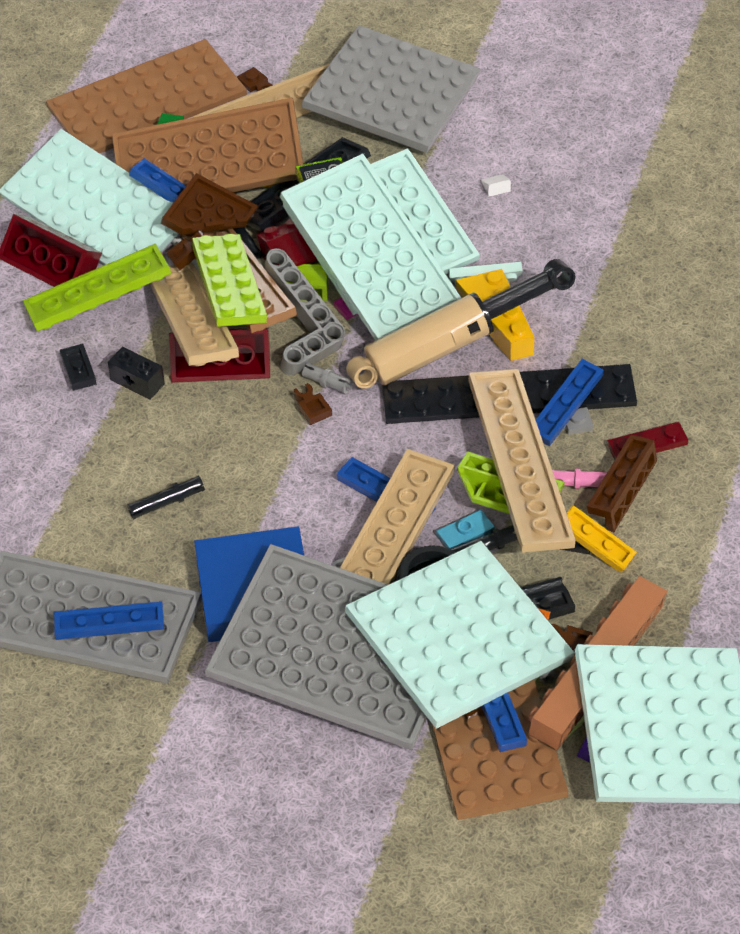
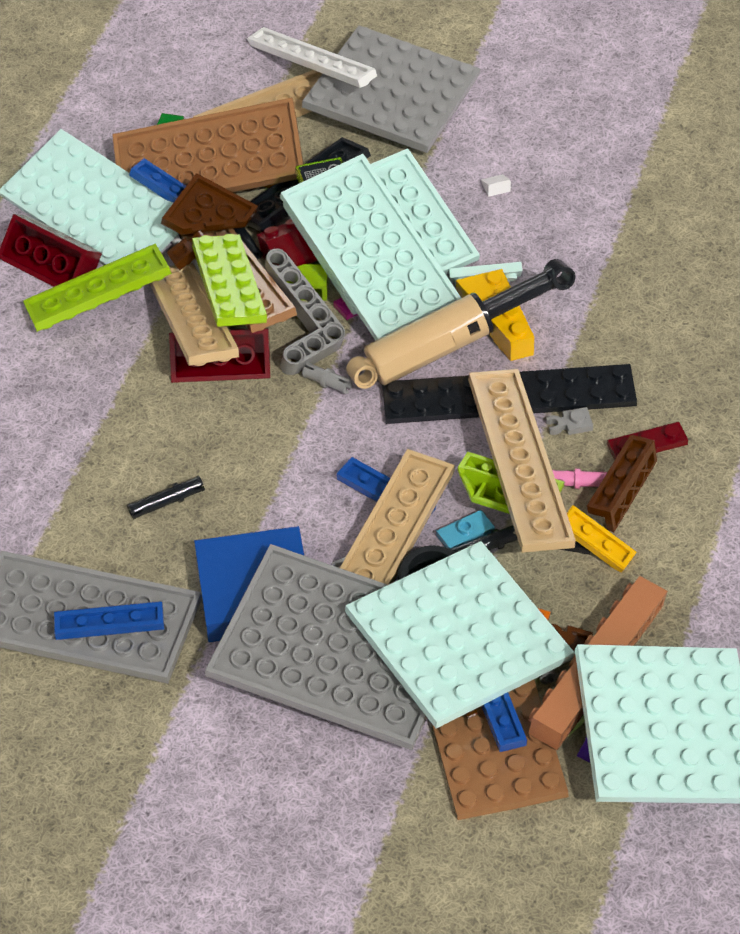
medium nougat plate [46,39,247,154] -> none
black plate [60,344,97,391] -> none
black brick [107,346,165,400] -> none
reddish brown plate [237,67,273,93] -> none
reddish brown plate [294,383,332,425] -> none
black plate [521,577,575,620] -> none
blue plate [536,359,604,447] -> none
none -> white plate [247,27,377,88]

